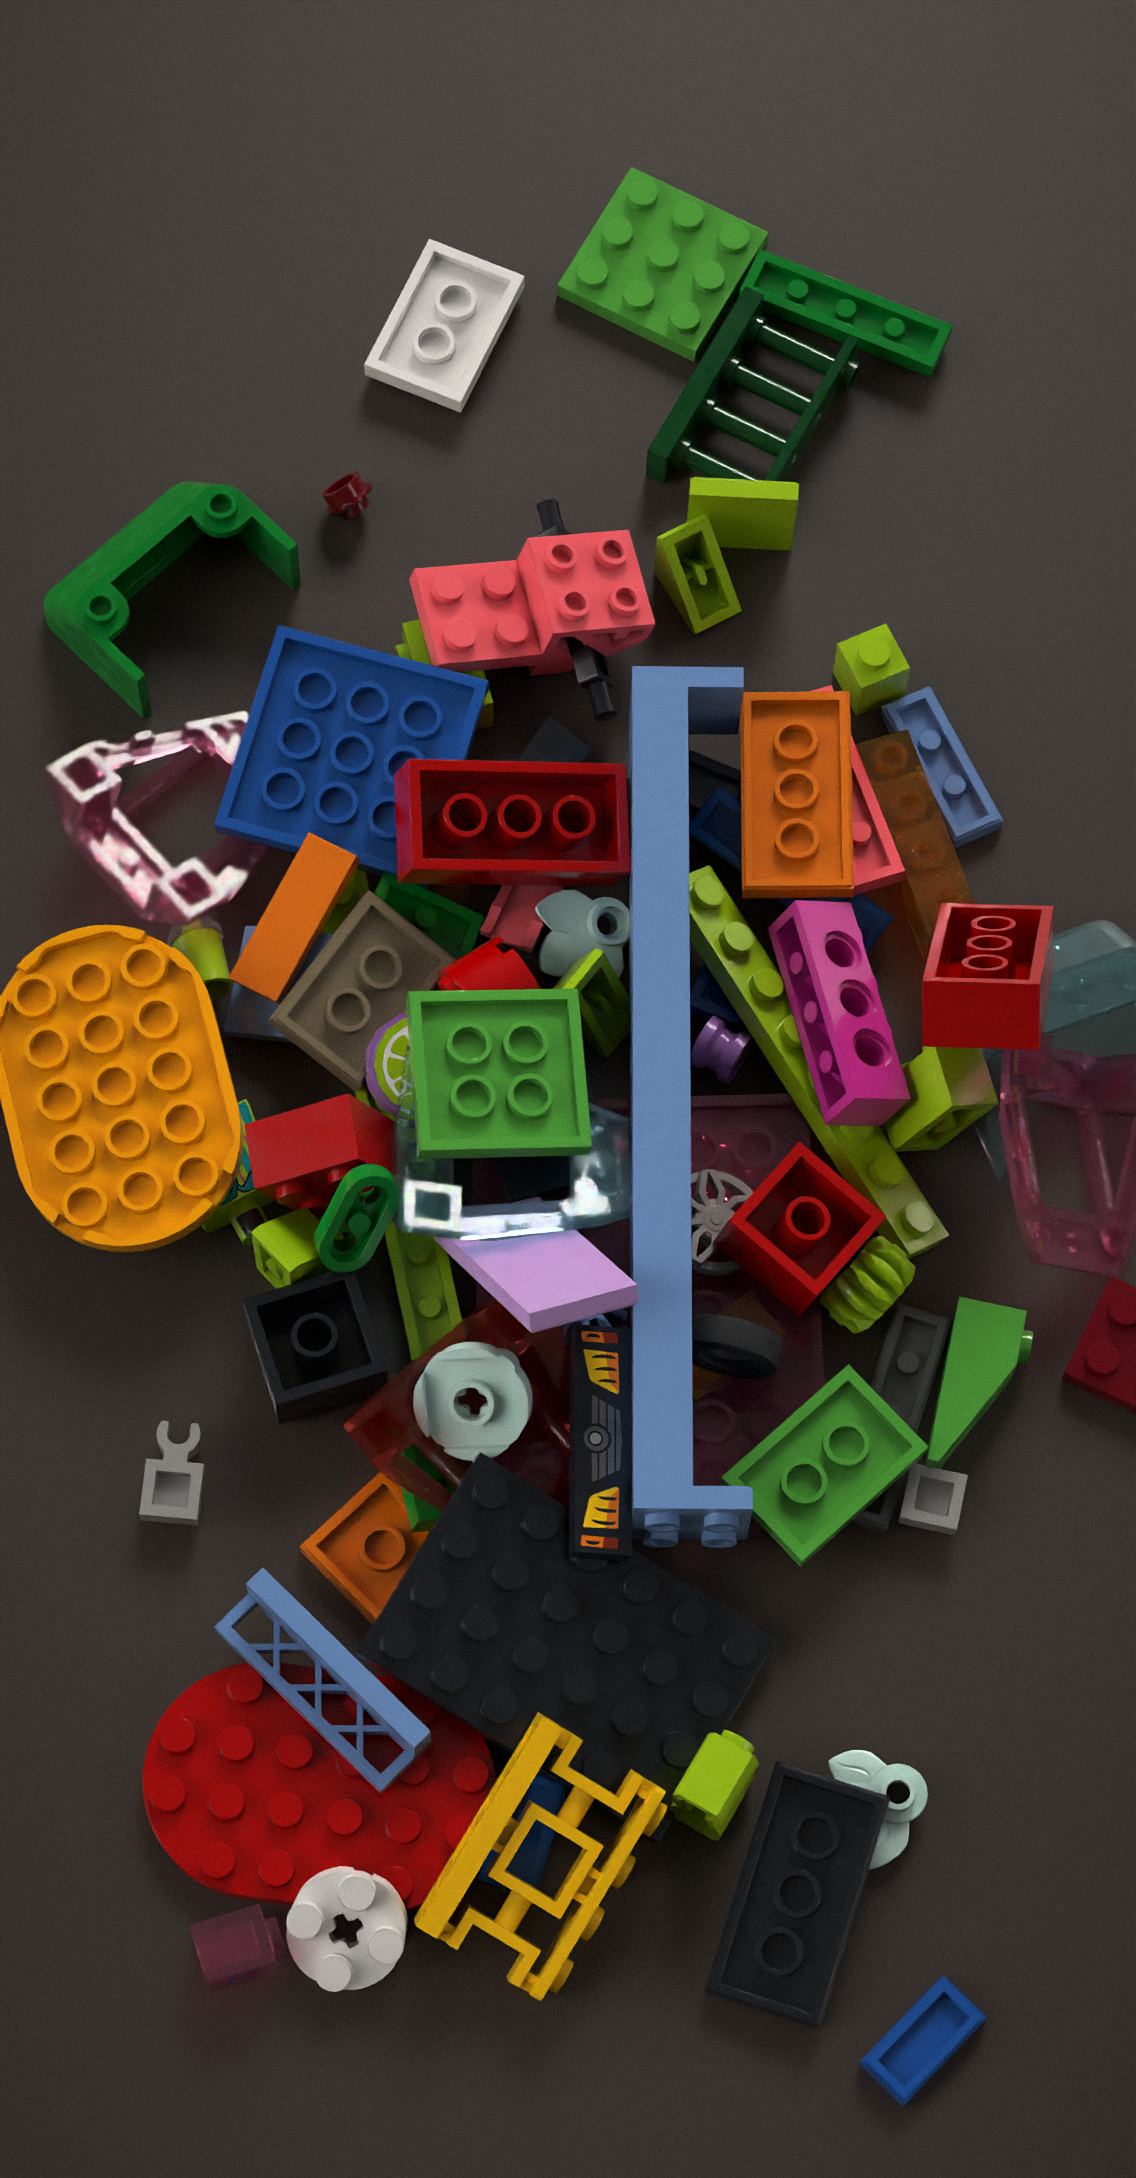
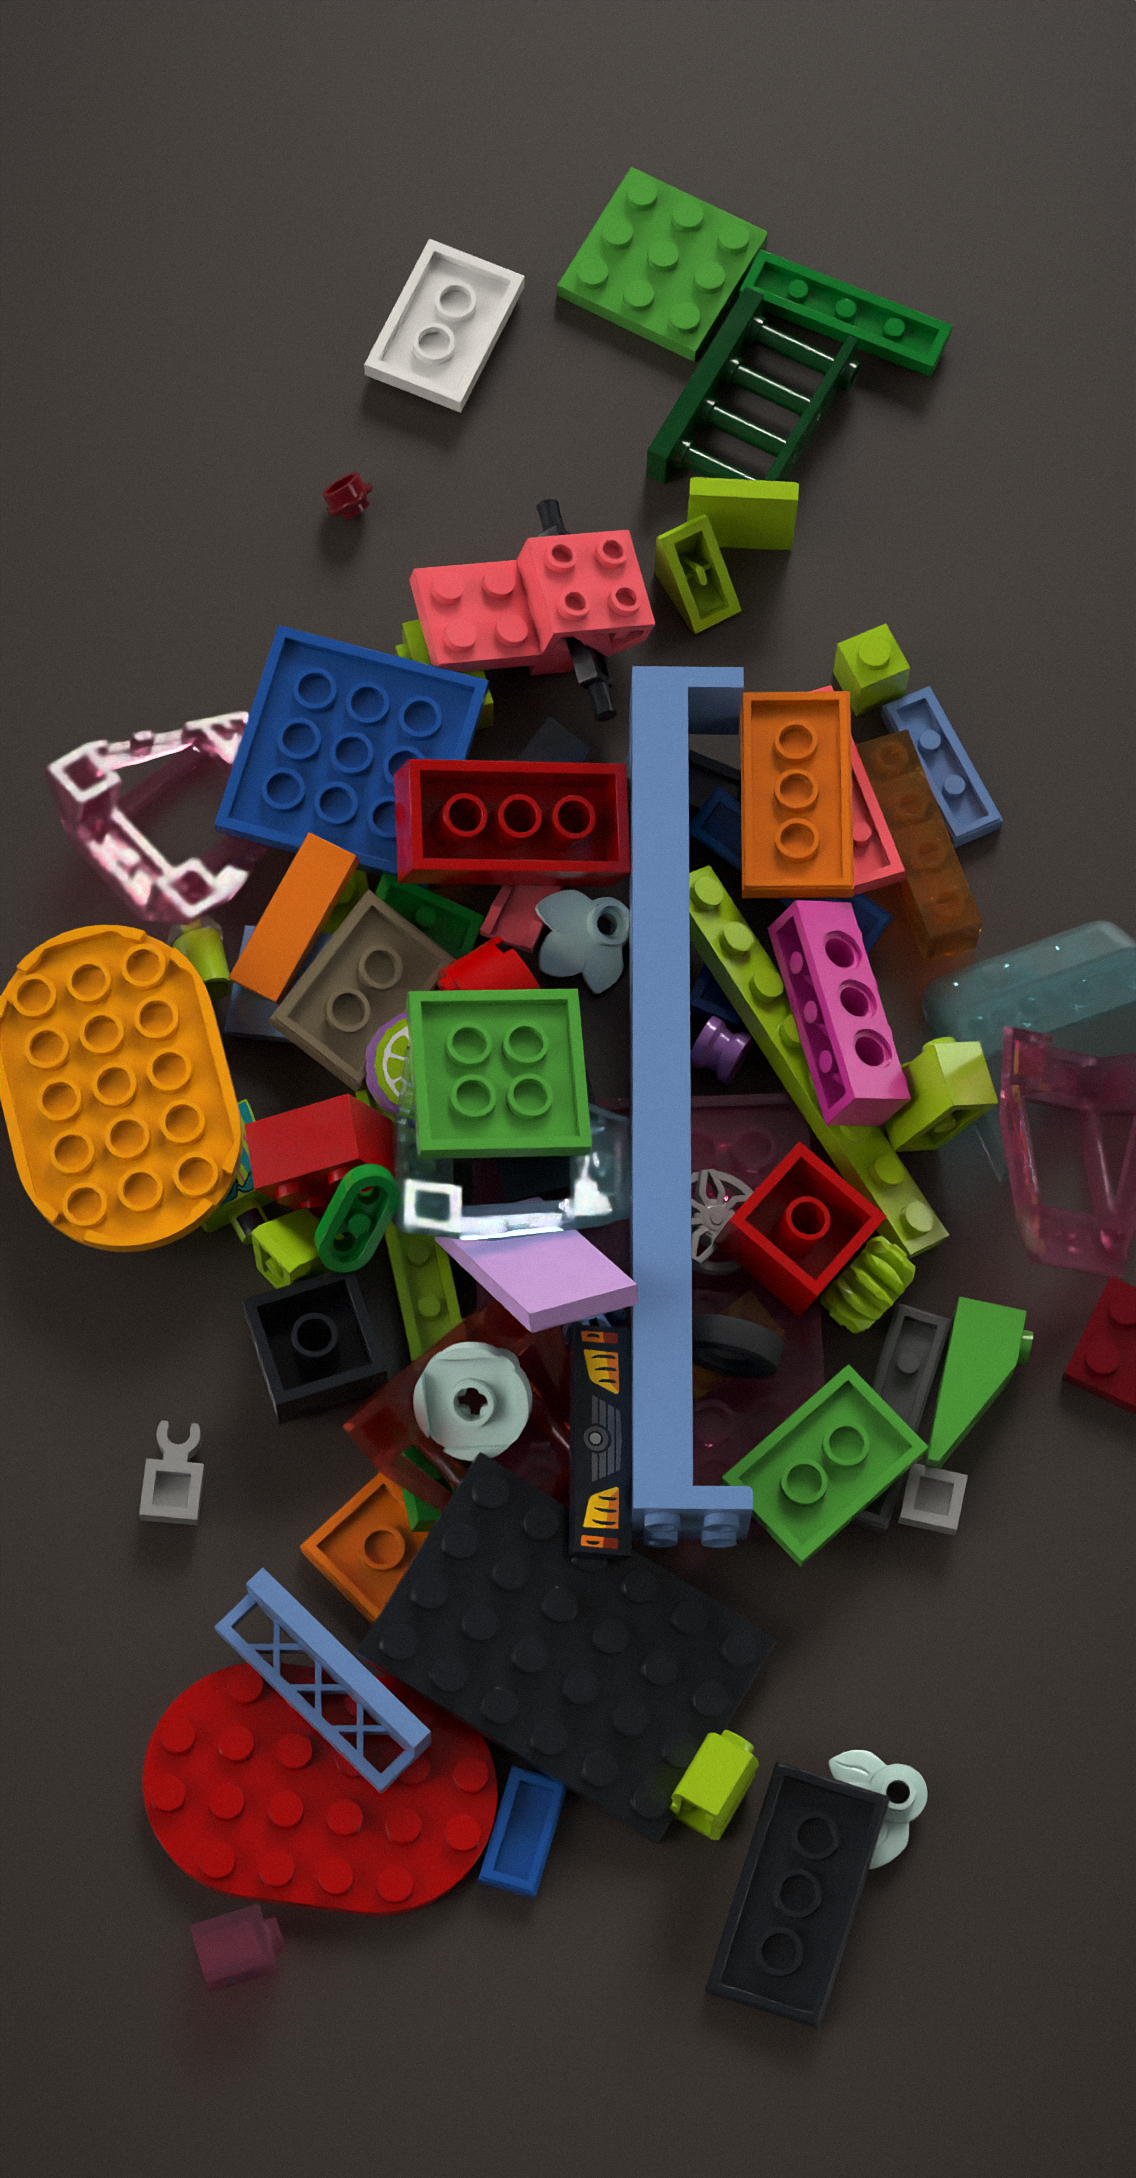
green windscreen [43,481,301,719] -> none
white plate [286,1866,408,1992] -> none
yellow fence [413,1712,667,2001] -> none
slope [552,948,630,1058] -> none
blue tile [859,1975,987,2107] -> none
red brick [922,903,1054,1050] -> none

